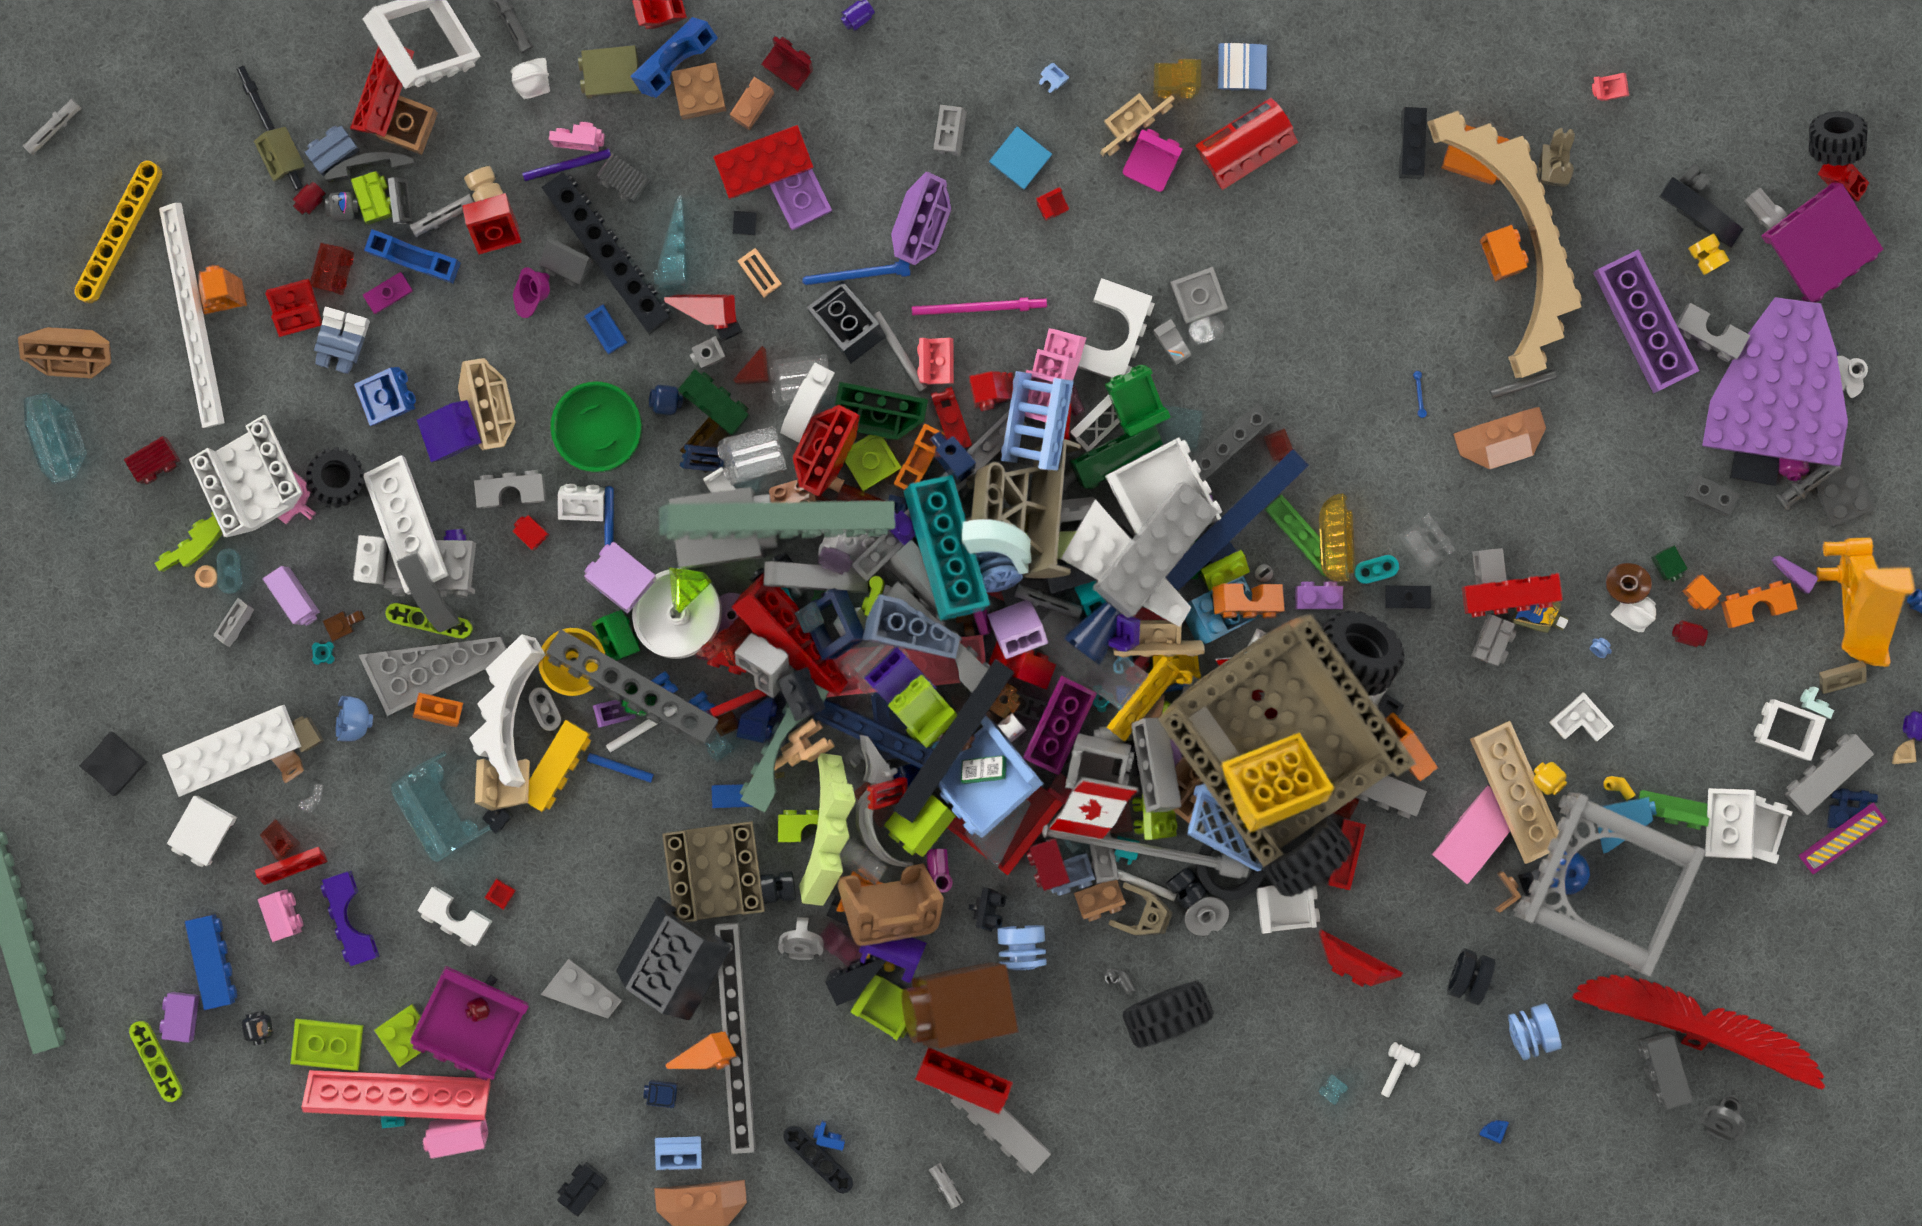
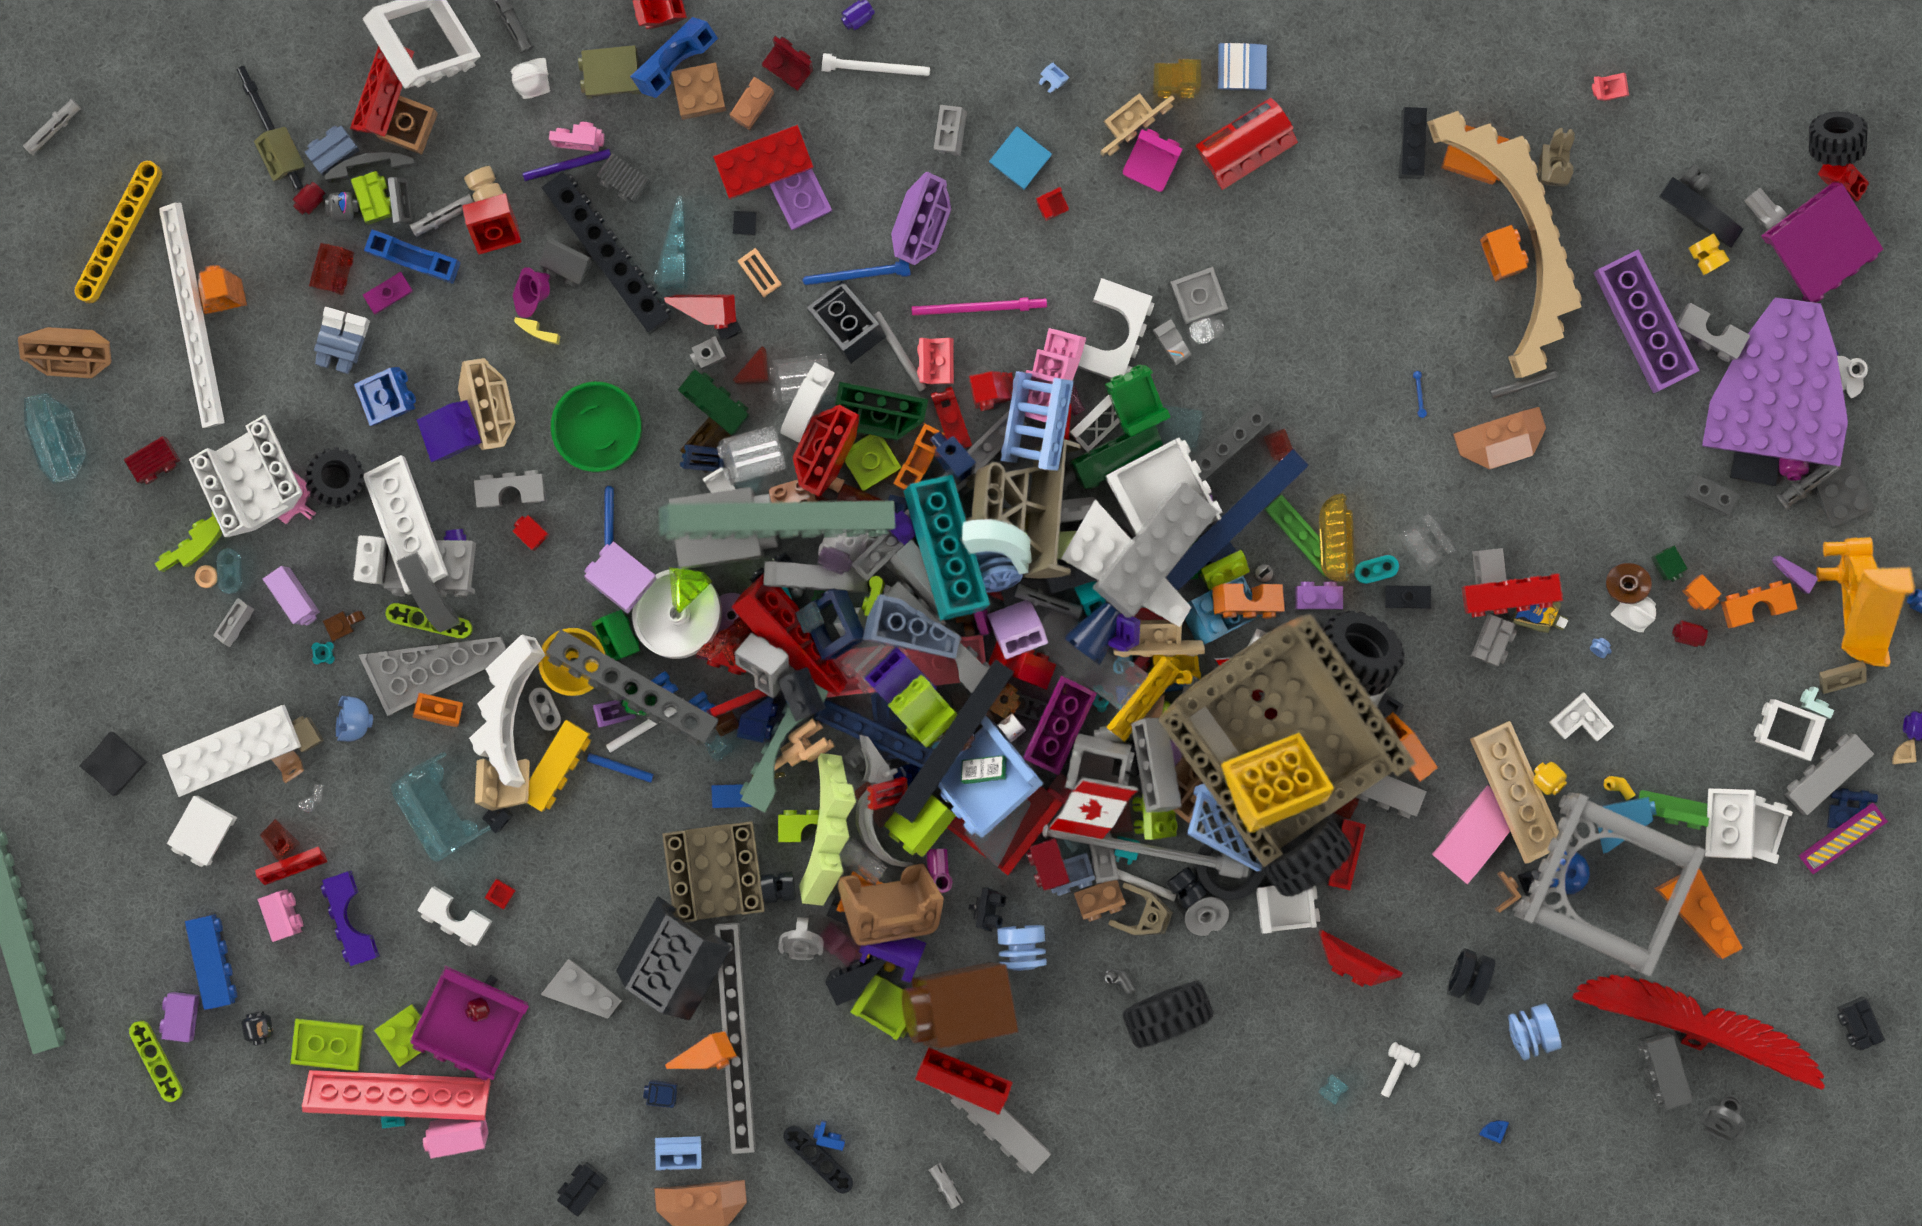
red slope [265,279,322,337] -> none
white bracket [558,484,605,521] -> none
blue tile [584,304,627,355] -> none
dark blue head [649,385,683,415] -> none
none -> light yellow slope [514,317,560,345]
none -> white piece [822,53,930,76]
none -> orange wedge [1654,868,1743,959]
none -> black brick [1837,997,1885,1051]

